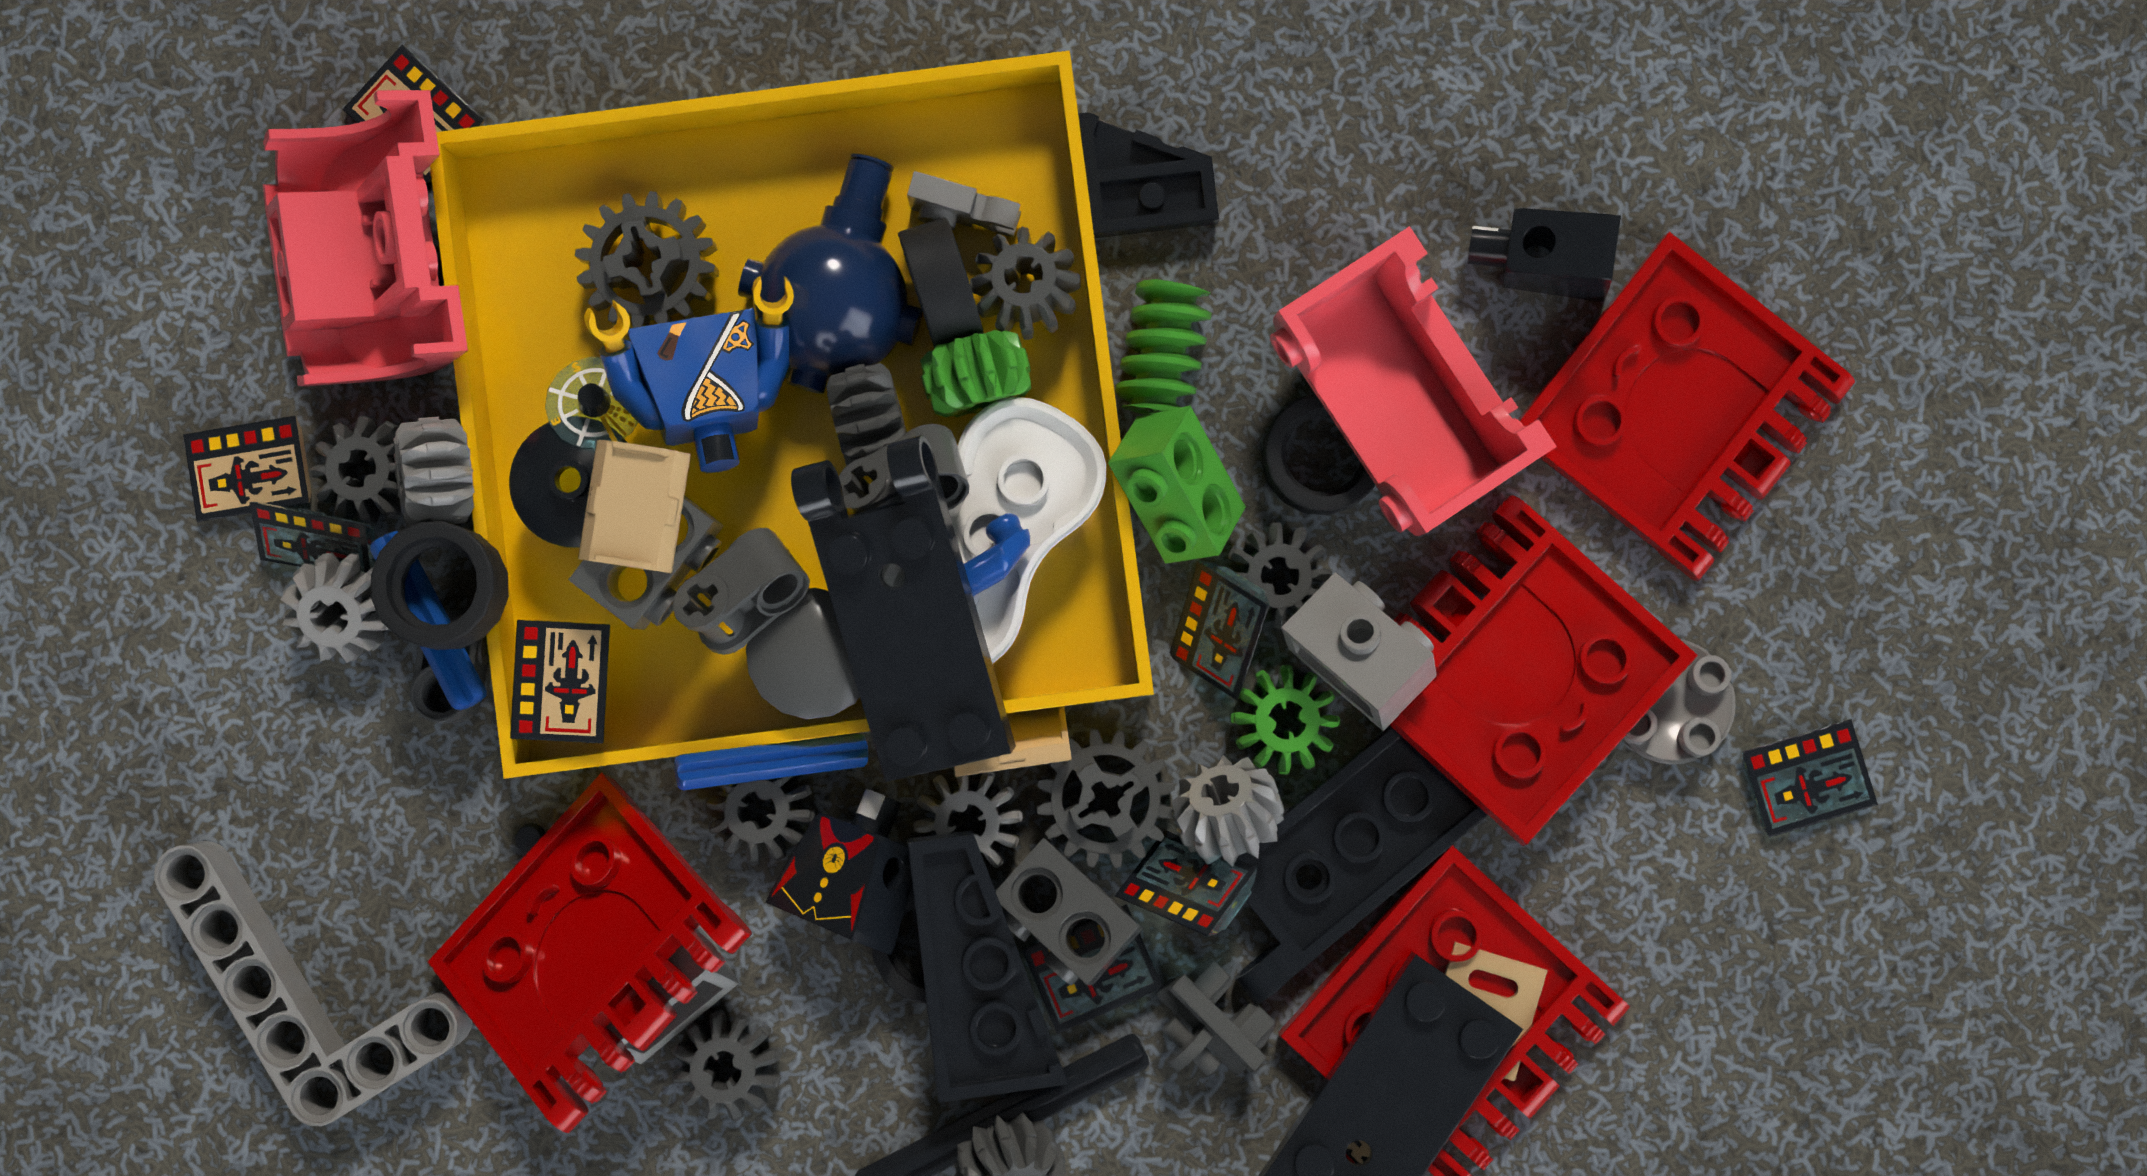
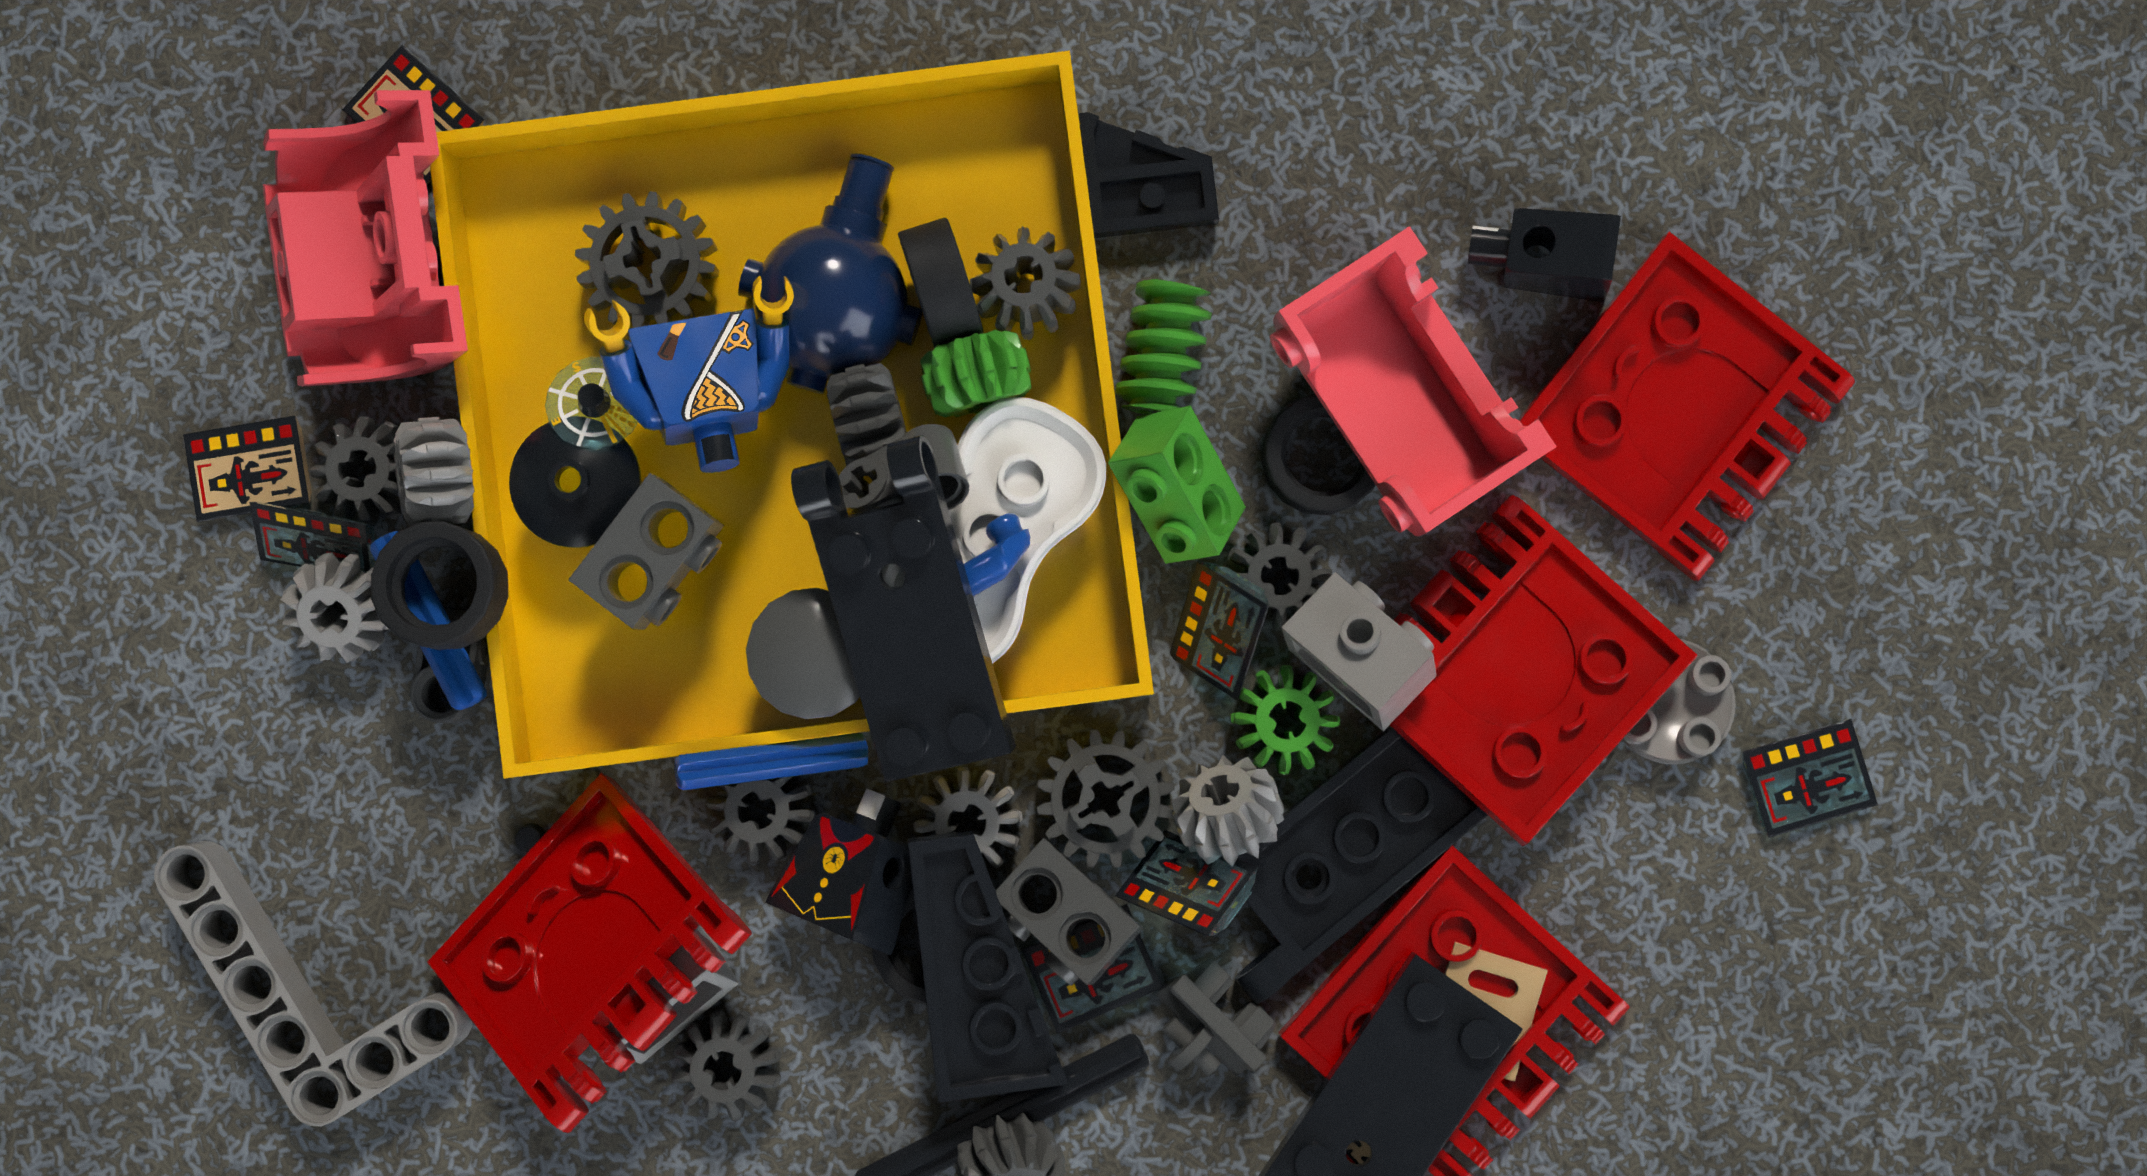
piece [510,620,610,743] -> none
tan piece [578,440,691,573] -> none
dark grey piece [673,528,810,655] -> none
light grey plate [907,171,1021,237] -> none
tan piece [954,706,1072,777] -> none

